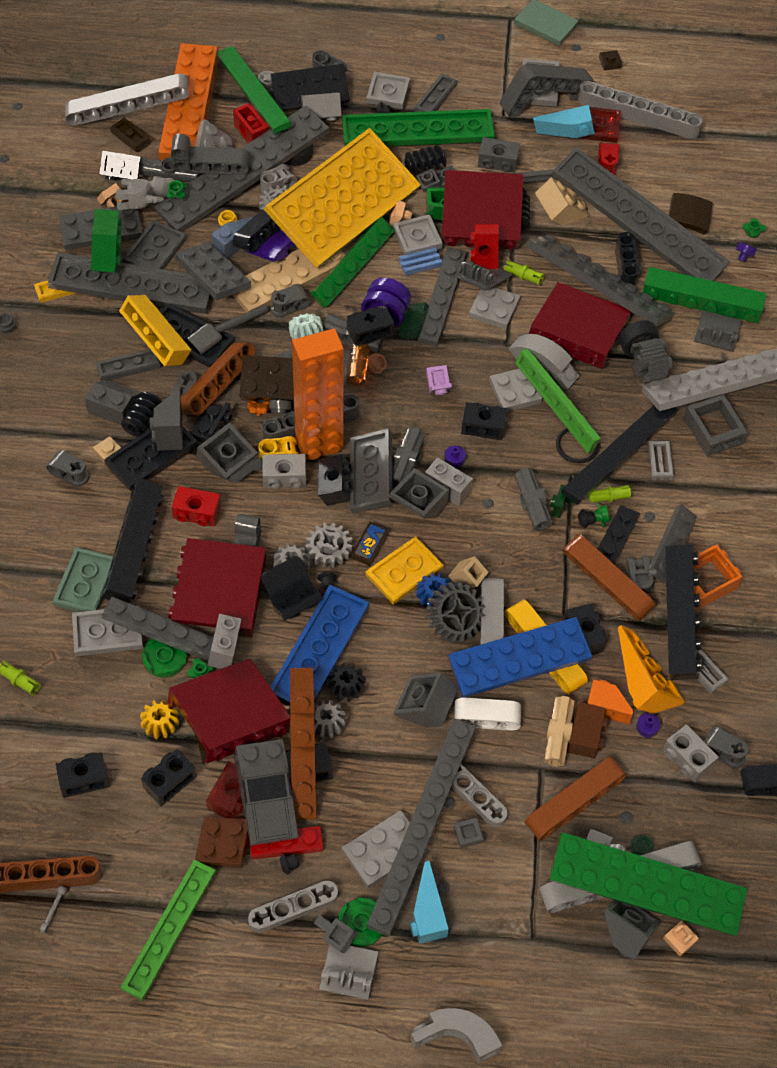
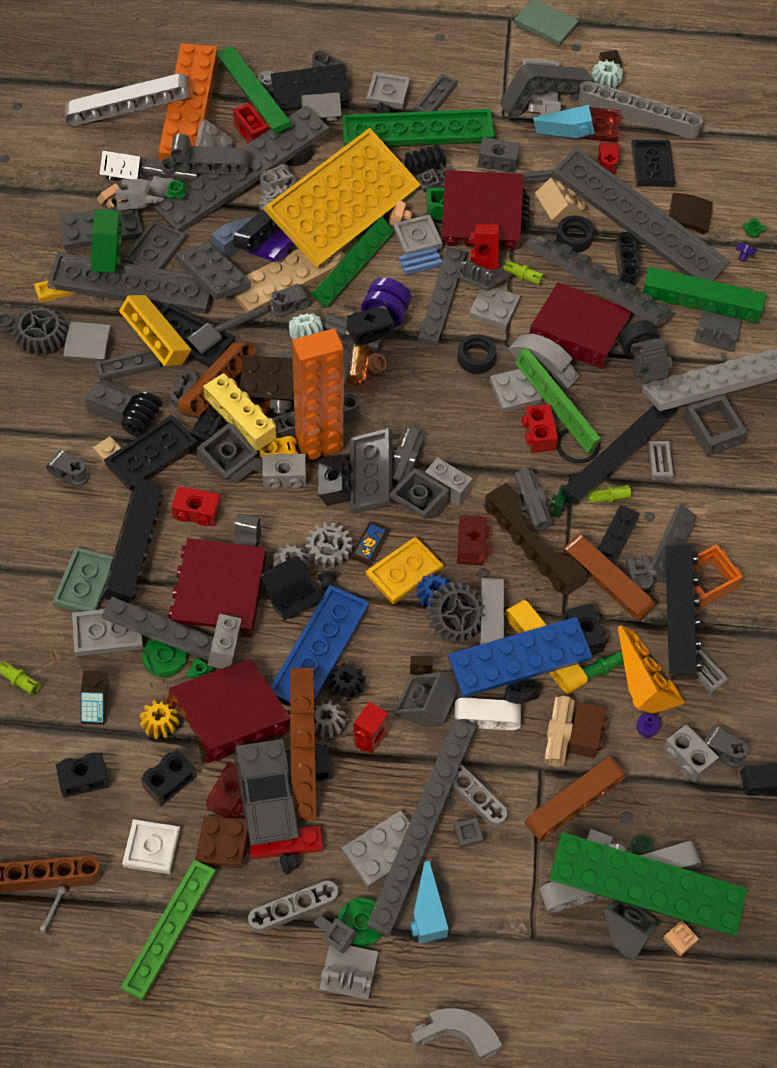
dark brown plate [110,117,150,152] -> none
dark grey slope [150,390,183,451] -> none
yellow plate [218,210,237,227] -> none
clear green tile [399,302,429,340] -> none
lavender bracket [425,365,452,396] -> none
dark purple tile [444,446,466,468] -> none
tan brick [448,556,488,589] -> none
black brick [461,402,507,440] -> none
black piece [578,509,596,528] -> none
orange slope [587,679,633,725] -> none
green plate [595,502,610,528] -> none
none -> dark grey gear [12,305,68,356]
none -> light grey slope [63,322,112,361]
none -> slope [81,671,109,725]
none -> white tile [122,819,180,874]
none -> light yellow brick [204,373,277,451]
none -> red brick [353,702,389,754]
none -> dark brown plate [410,656,433,675]
none -> black tyre [457,334,497,374]
none -> clear red brick [457,516,489,566]
none -> dark brown arch [484,482,588,597]
none -> black beam [504,680,541,704]
none -> red brick [521,404,558,453]
none -> light grey plate [528,100,562,116]
none -> black tyre [556,215,594,253]
none -> green pin [582,652,624,681]
none -> light aqua gear [592,59,623,89]
none -> black tile [631,140,675,187]

